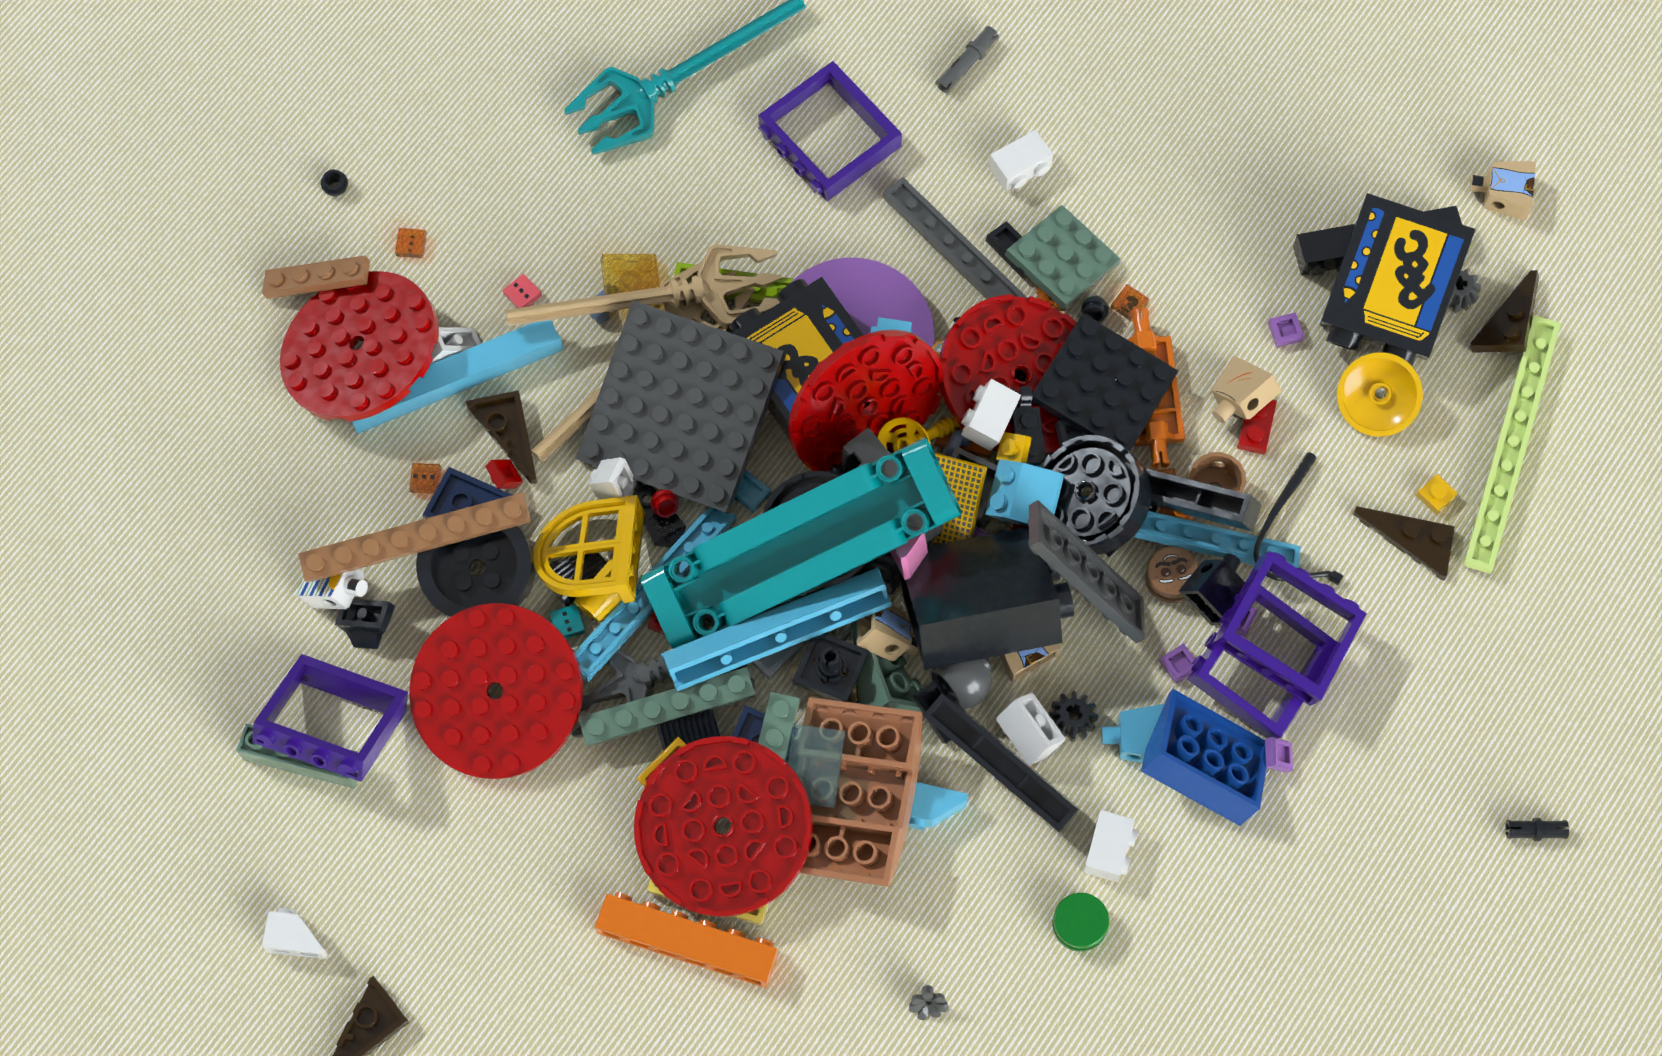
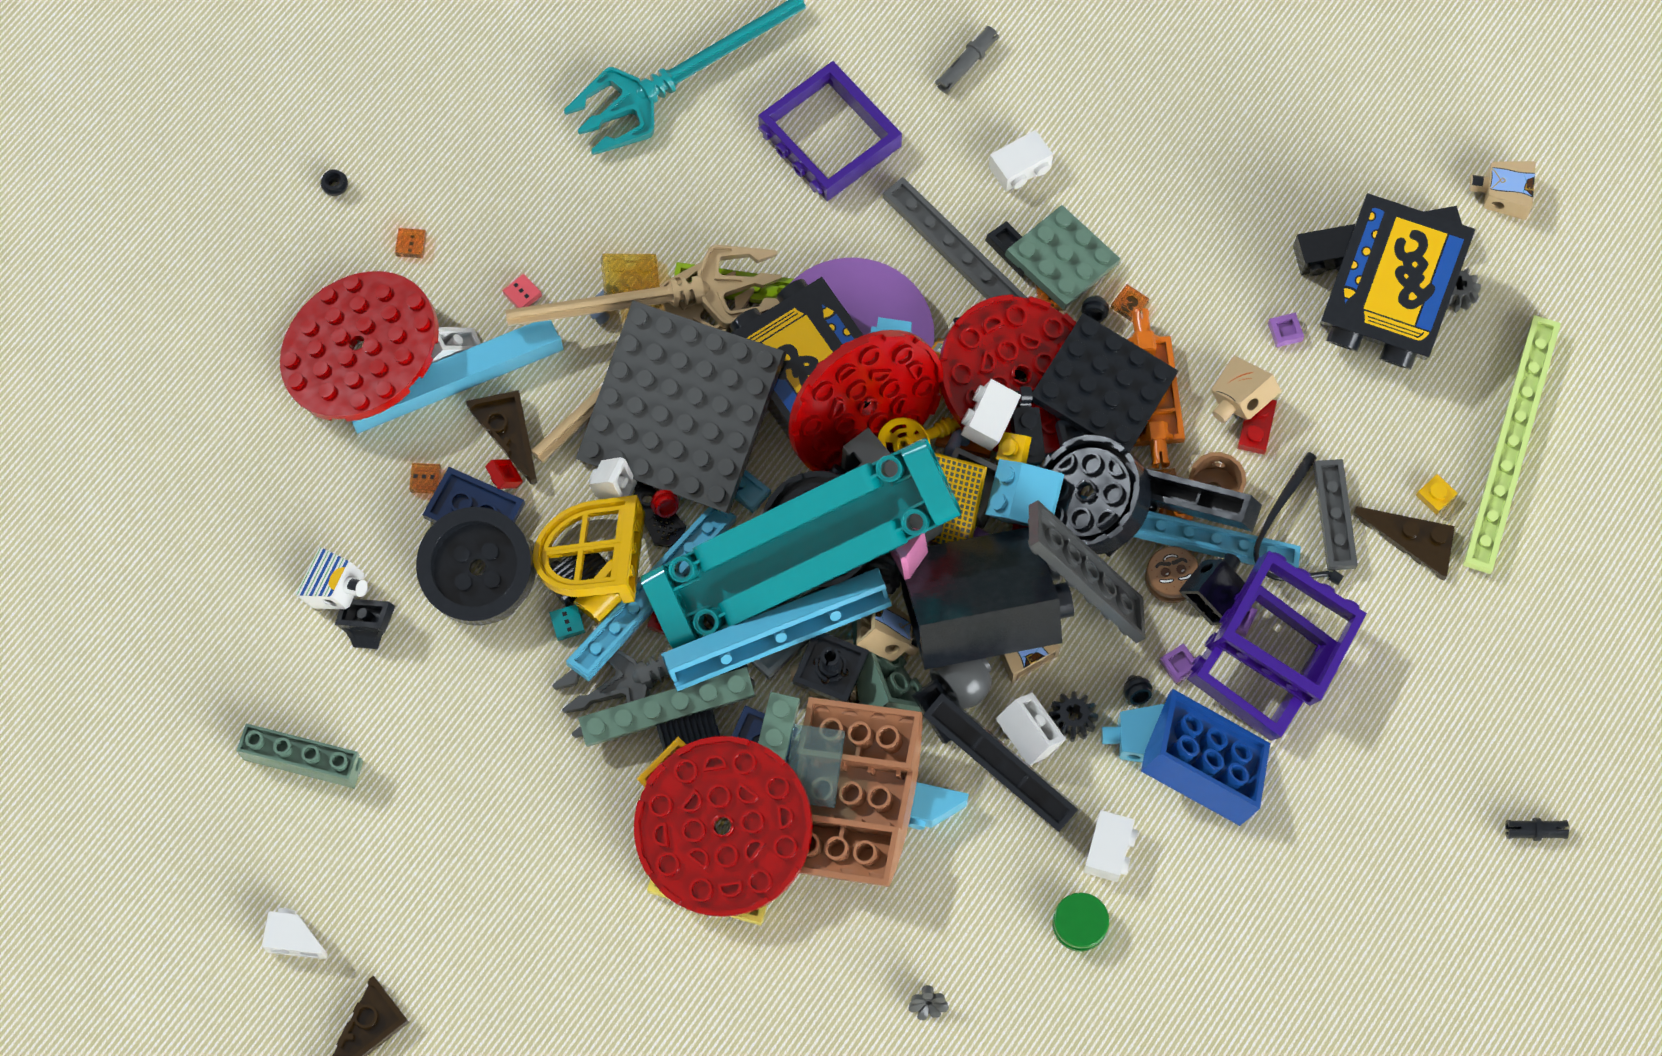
dark purple window [253,654,408,782] -> none
medium nougat plate [262,255,370,299] -> none
medium nougat plate [298,493,531,583] -> none
red plate [409,603,583,779] -> none
orange brick [595,892,778,988] -> none
medium lavender tile [1265,737,1293,773] -> none
yellow dish [1337,352,1423,437] -> none
dark brown wing [1470,270,1539,353] -> none
none -> black plate [1123,675,1152,705]
none -> dark grey plate [1313,459,1358,571]

